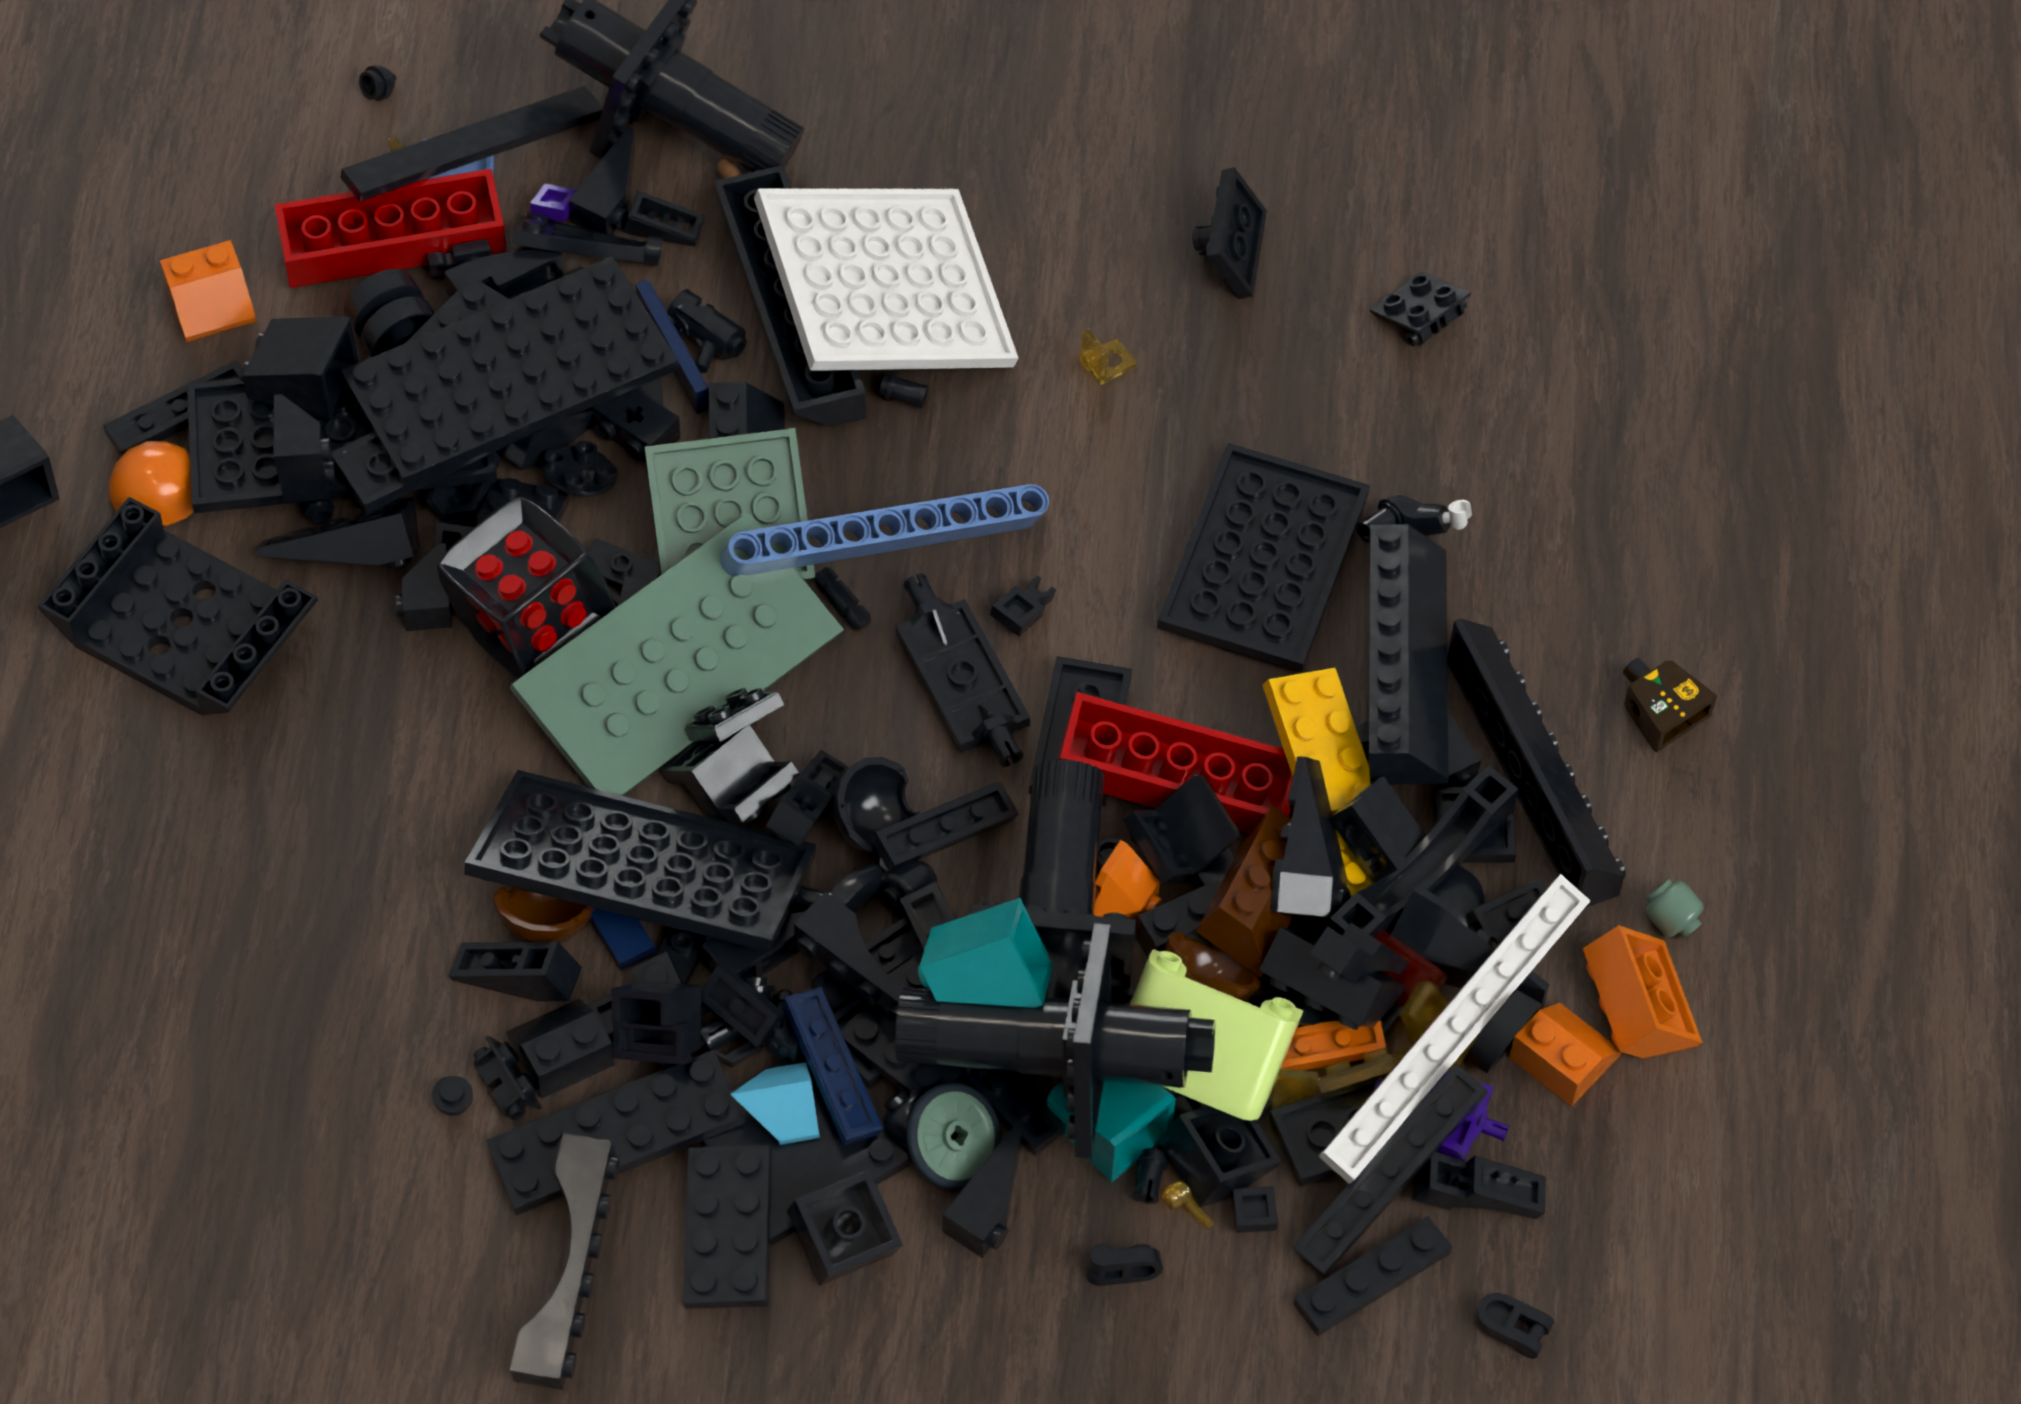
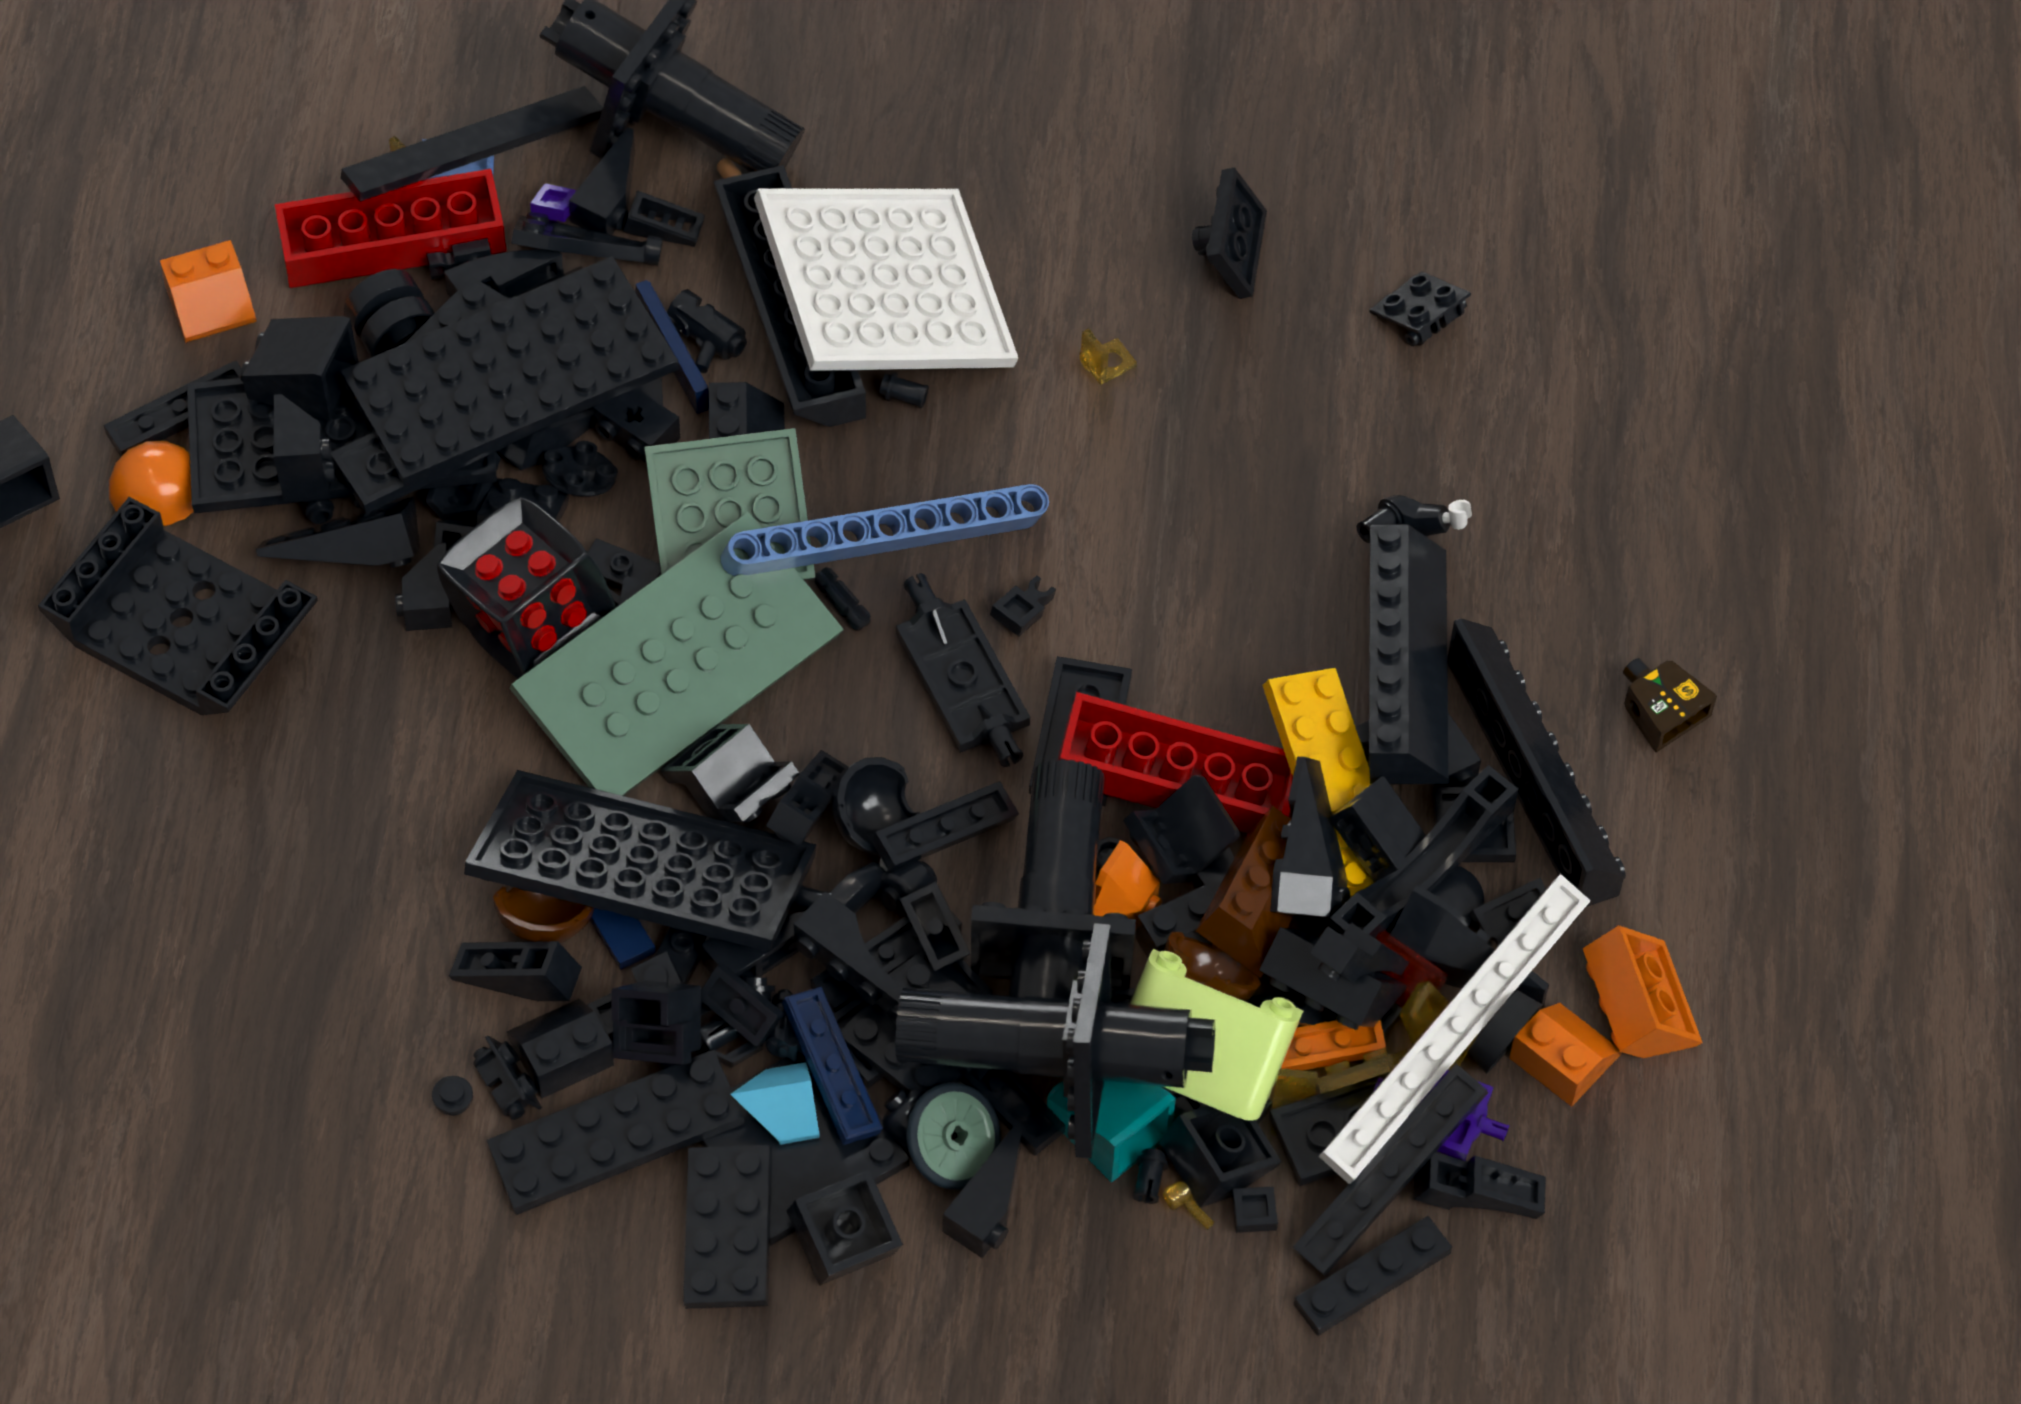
black plate [359,65,396,101] -> none
black arch [510,1133,620,1390] -> none
black tile [684,688,784,741] -> none
teal slope [918,898,1053,1008] -> none
black plate [1087,1244,1163,1286] -> none
black plate [1157,443,1370,672] -> none
black plate [1476,1292,1554,1359] -> none
sand green head [1645,878,1704,938] -> none

